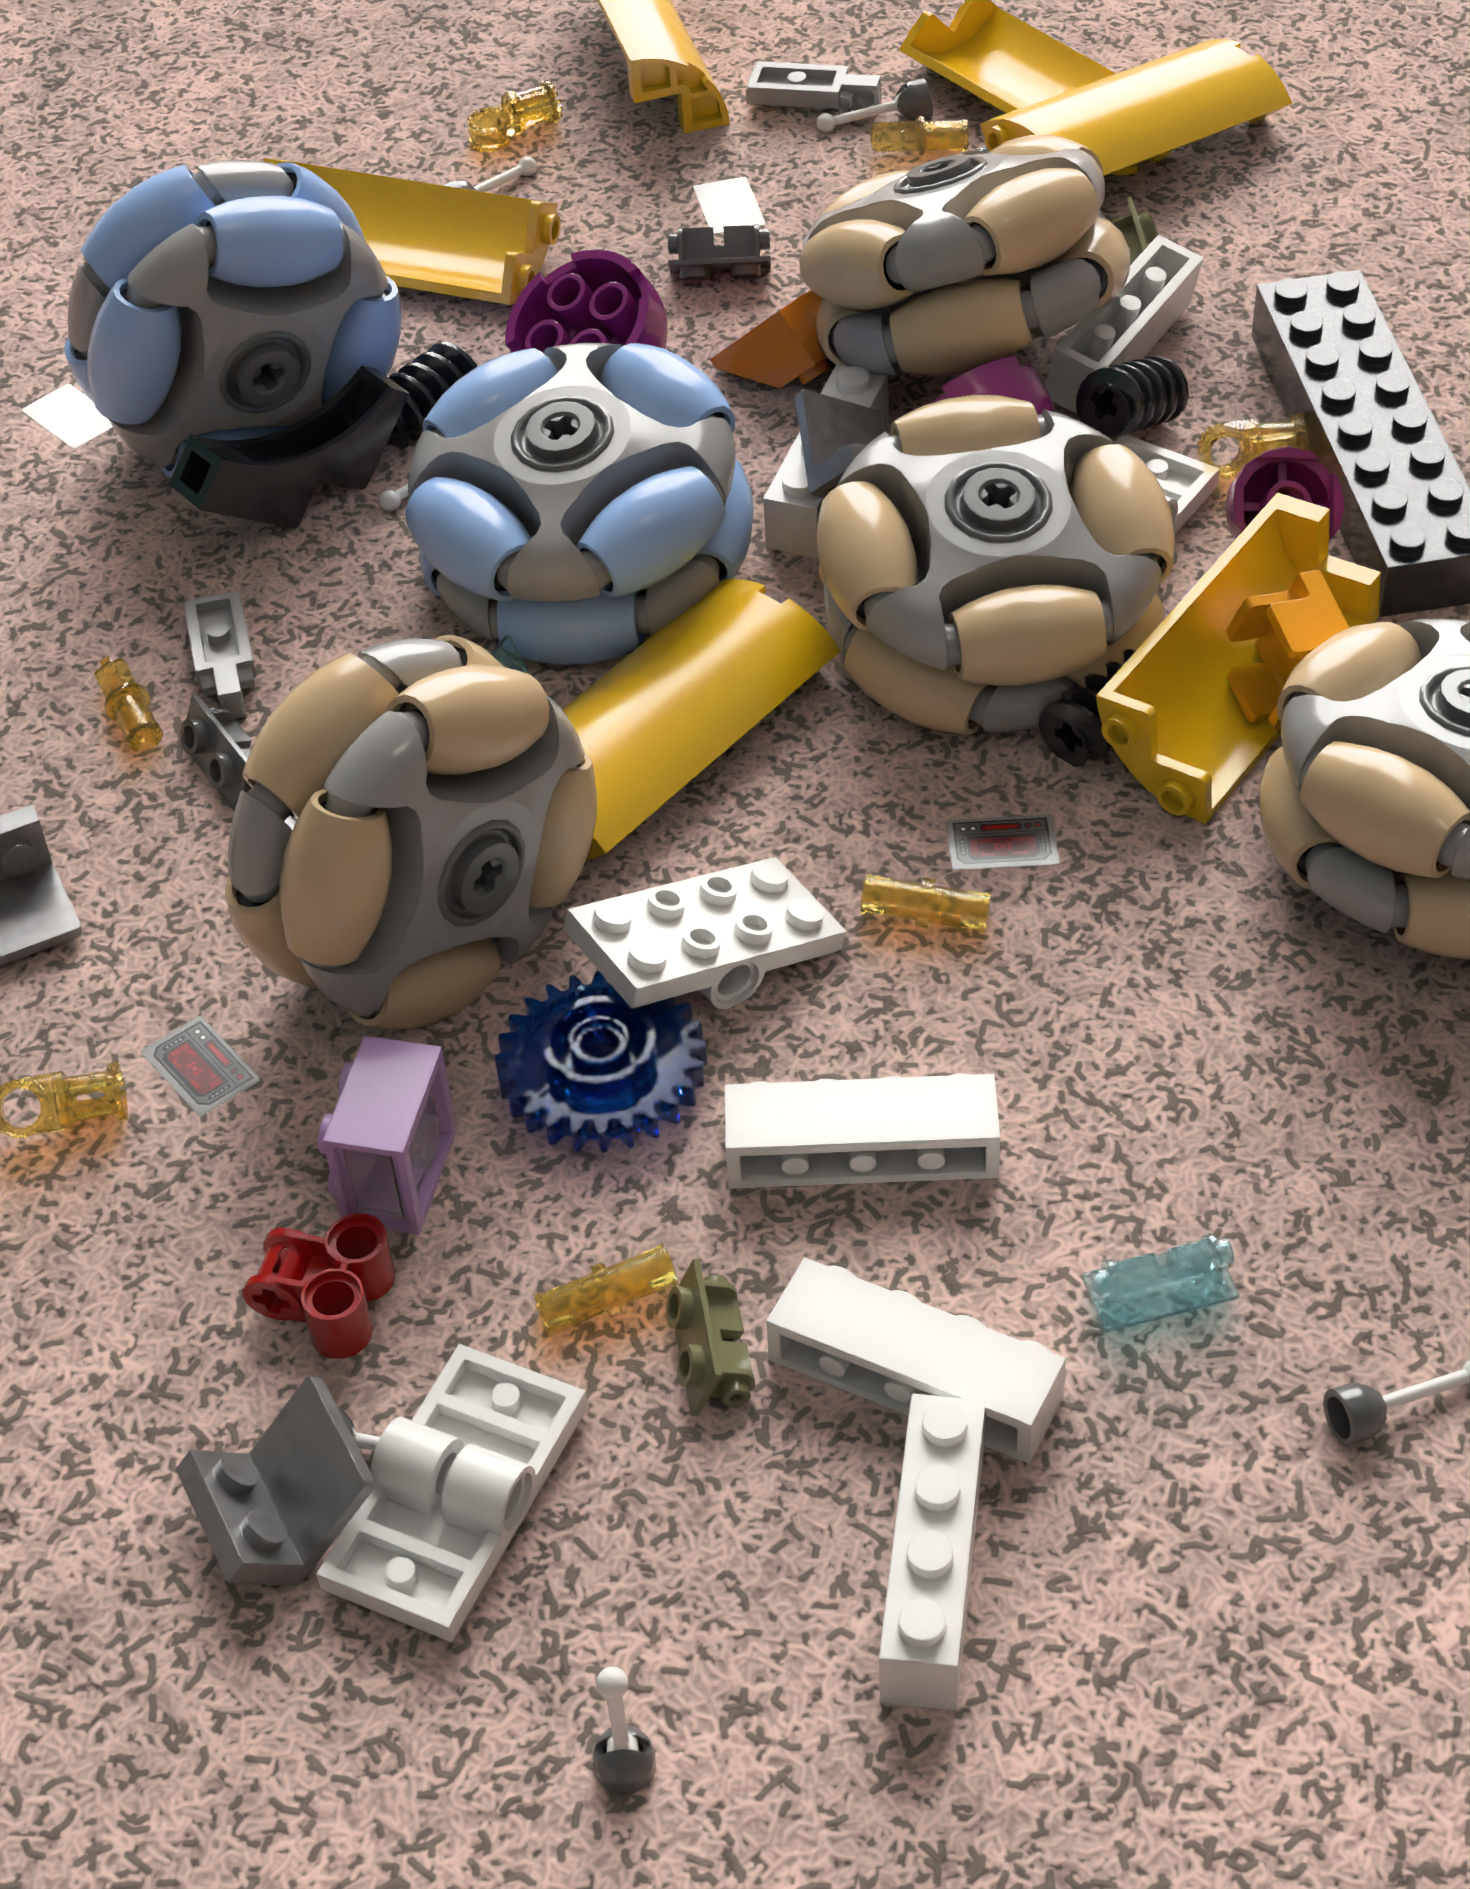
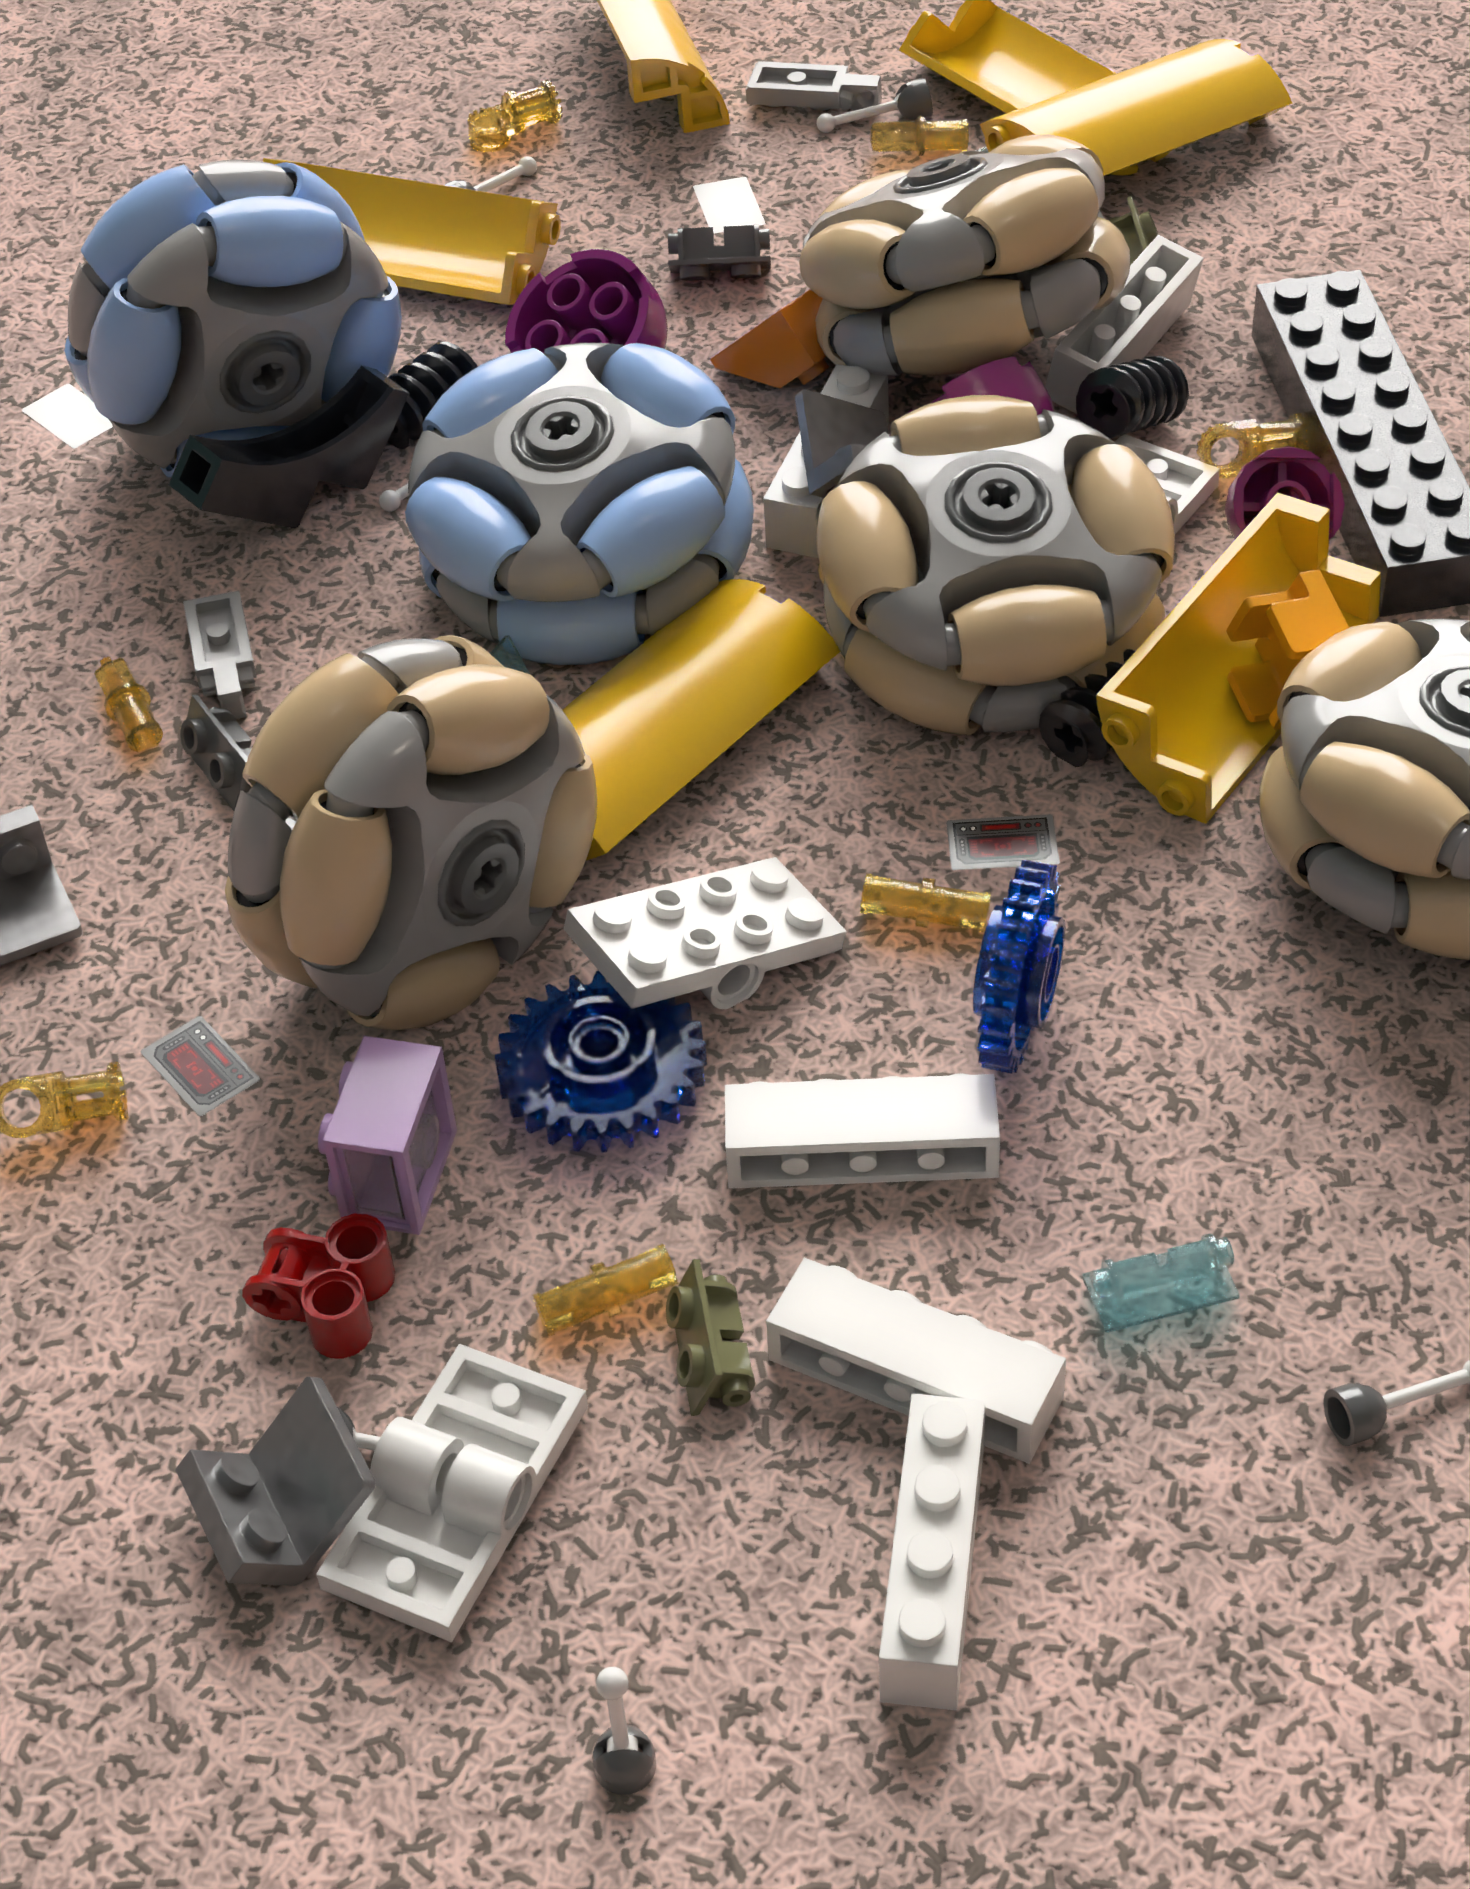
none -> clear blue gear [973,859,1066,1074]

